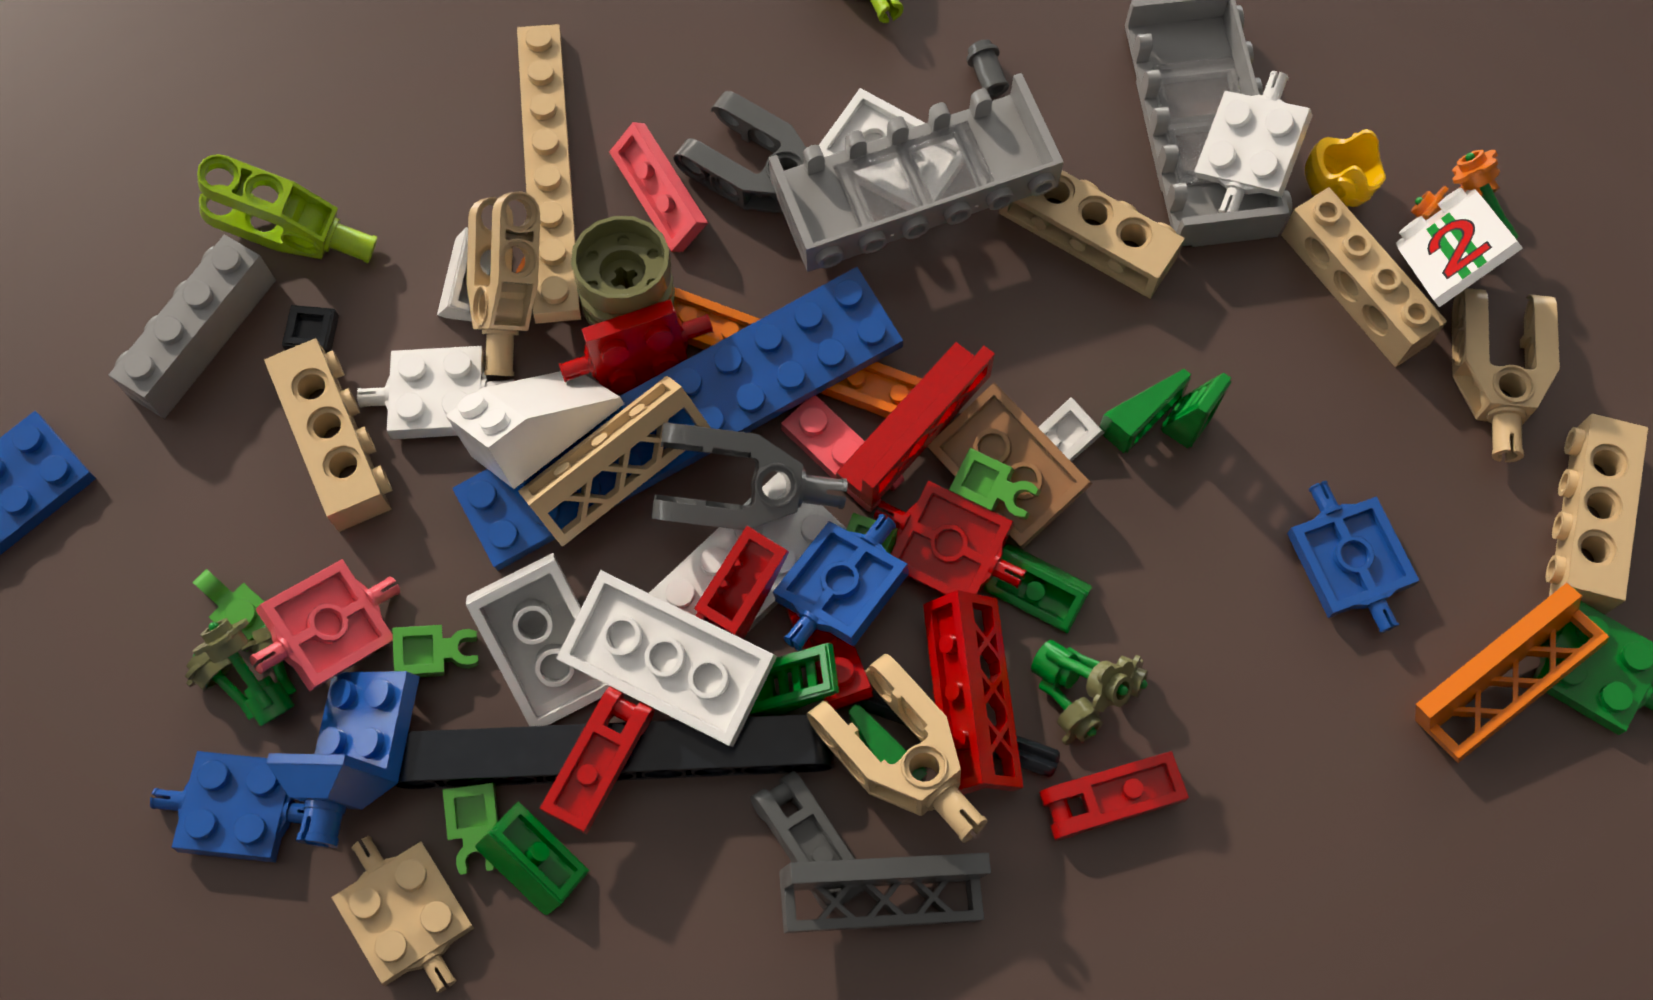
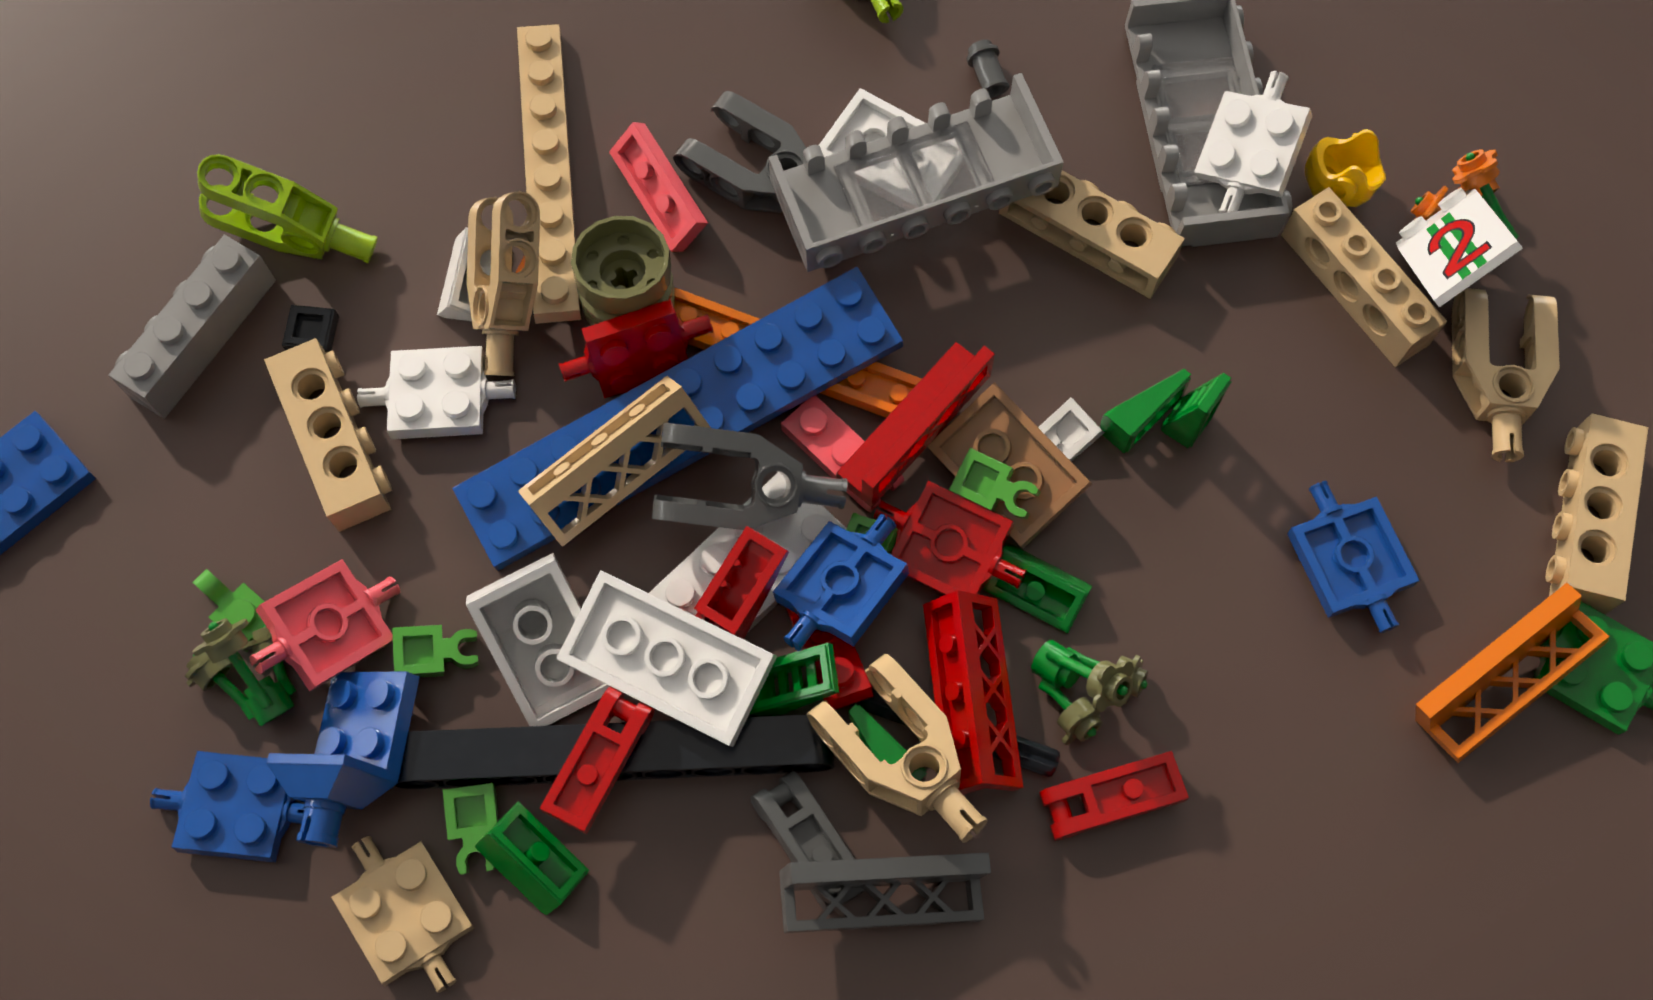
white slope [445,371,624,489] -> none

